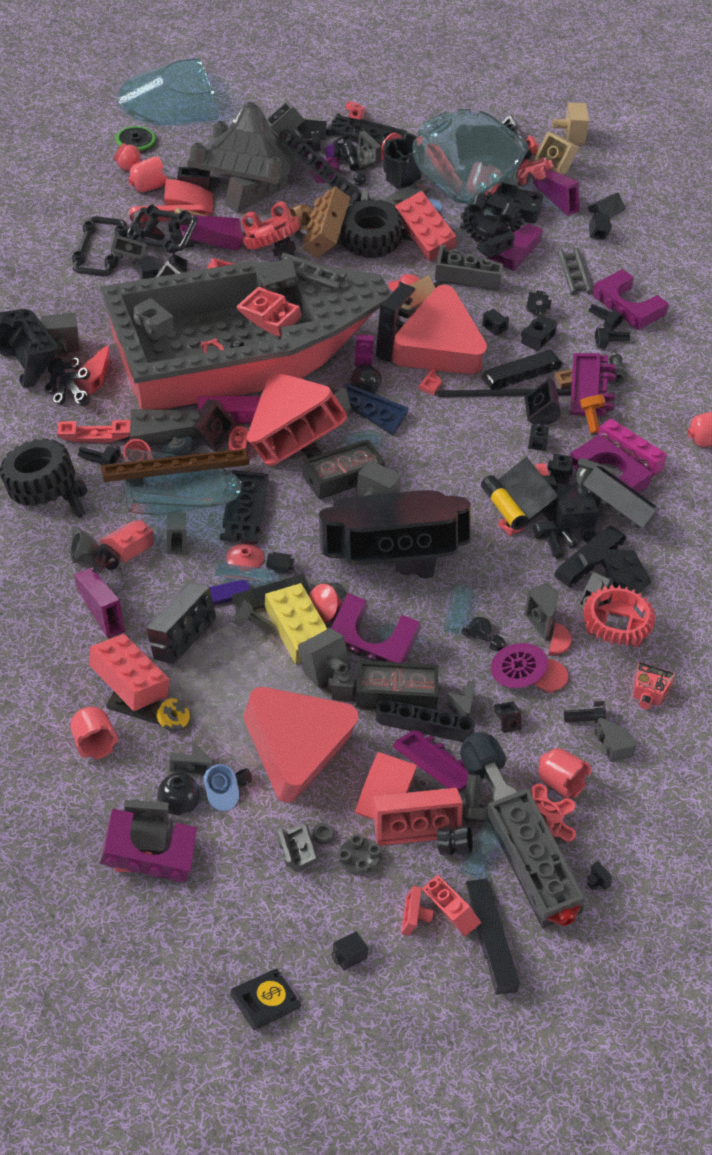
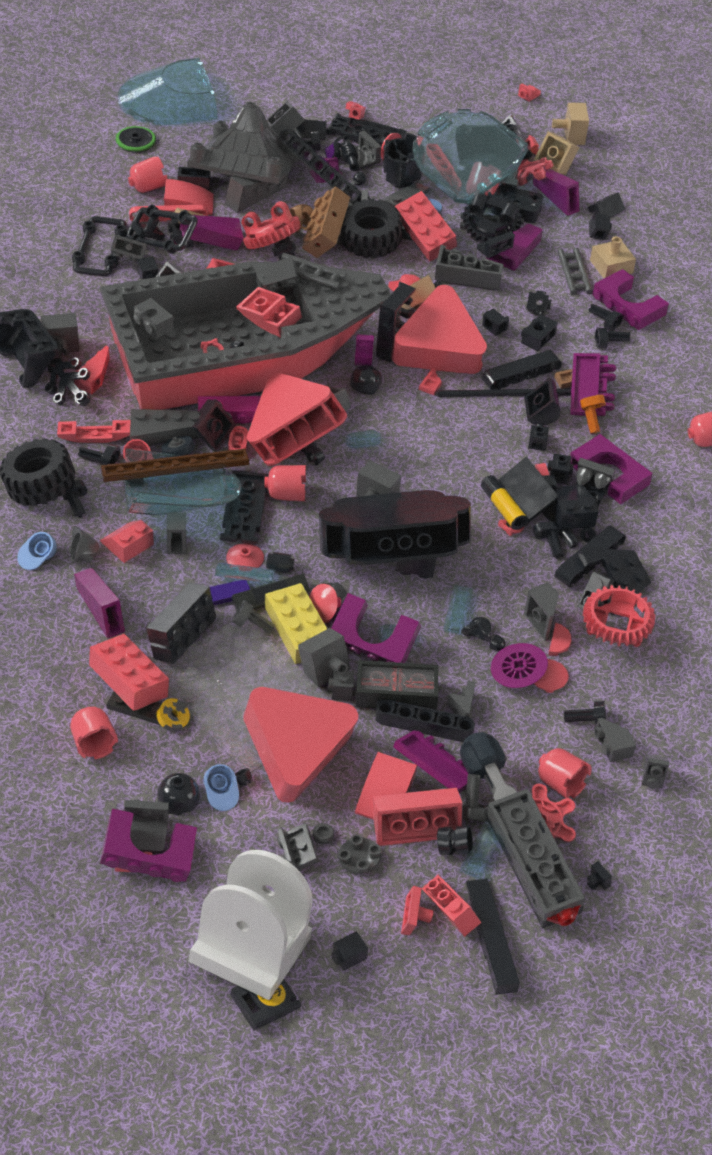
black piece [92,544,121,573] -> none
coral piece [113,143,142,172] -> none
black slope [168,254,187,272] -> none
dark grey slope [169,742,212,774] -> none
brick [302,439,385,499] -> none
dark blue wing [343,383,409,436] -> none
black bracket [494,701,522,733] -> none
piece [583,465,660,529] -> none
dark pink brick [598,418,667,477] -> none
dark grey piece [609,353,628,385] -> none
torso [633,662,675,709] -> none
none -> light blue cap [17,532,57,570]
none -> white piece [188,850,313,1000]
none -> coral cylinder [264,465,306,501]
none -> coral bracket [518,83,541,102]
none -> tan brick [590,236,636,278]
none -> dark grey slope [641,754,670,789]

